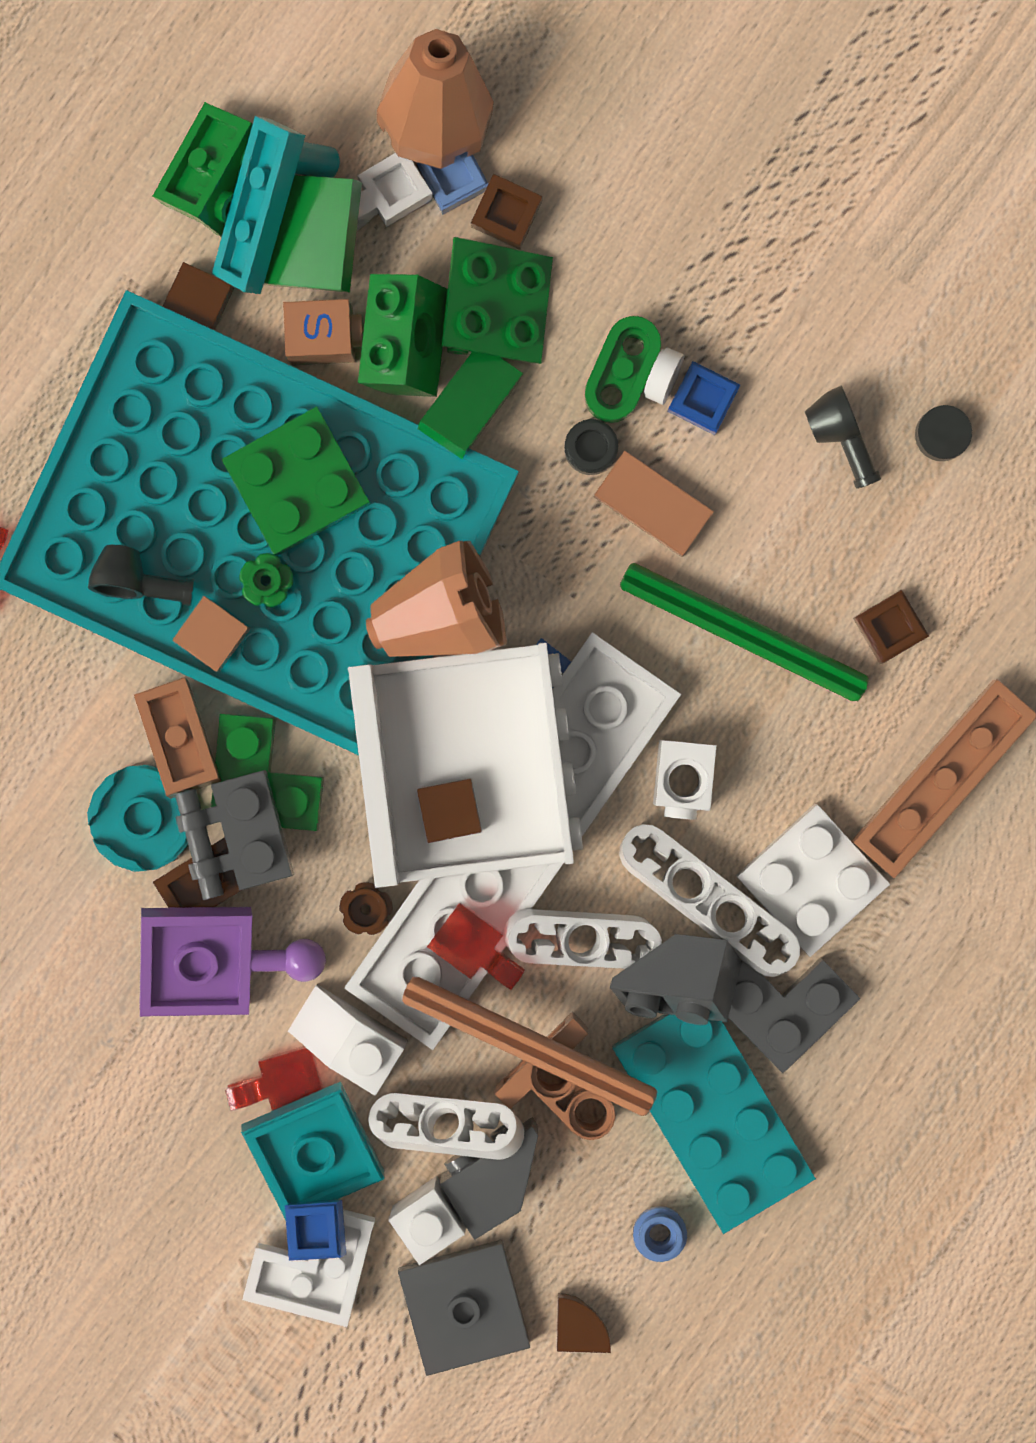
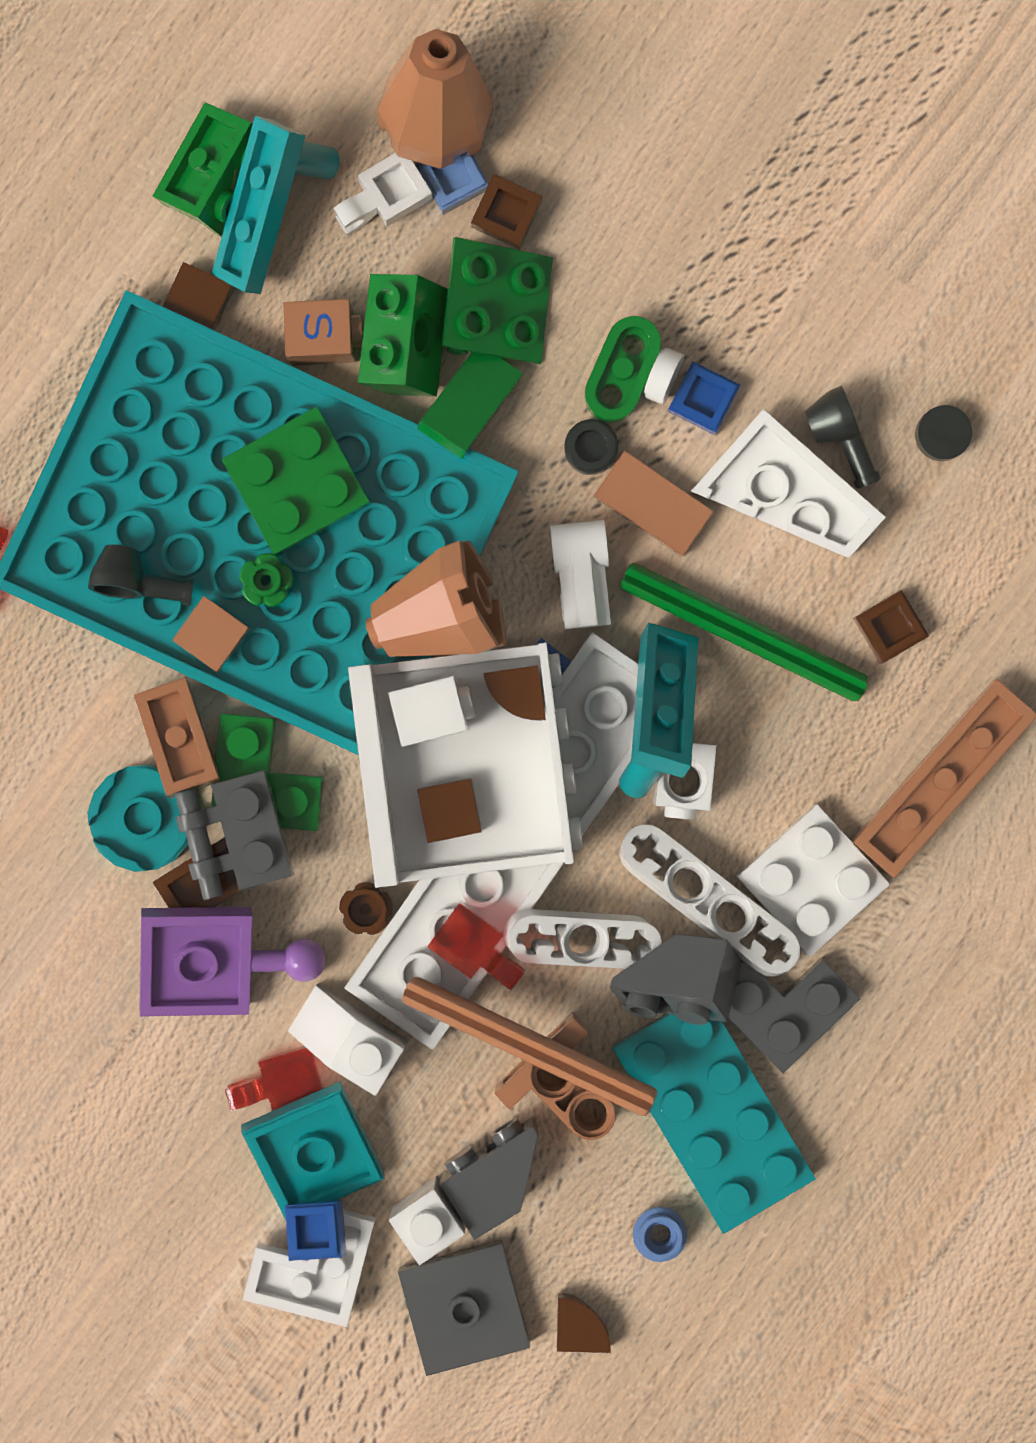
green tile [264,175,362,293] -> none
white beam [368,1093,524,1160] -> none
none -> white brick [388,676,476,747]
none -> reddish brown tile [483,665,546,721]
none -> white piece [550,519,611,630]
none -> teal piece [619,622,699,798]
none -> white wing [691,409,886,558]

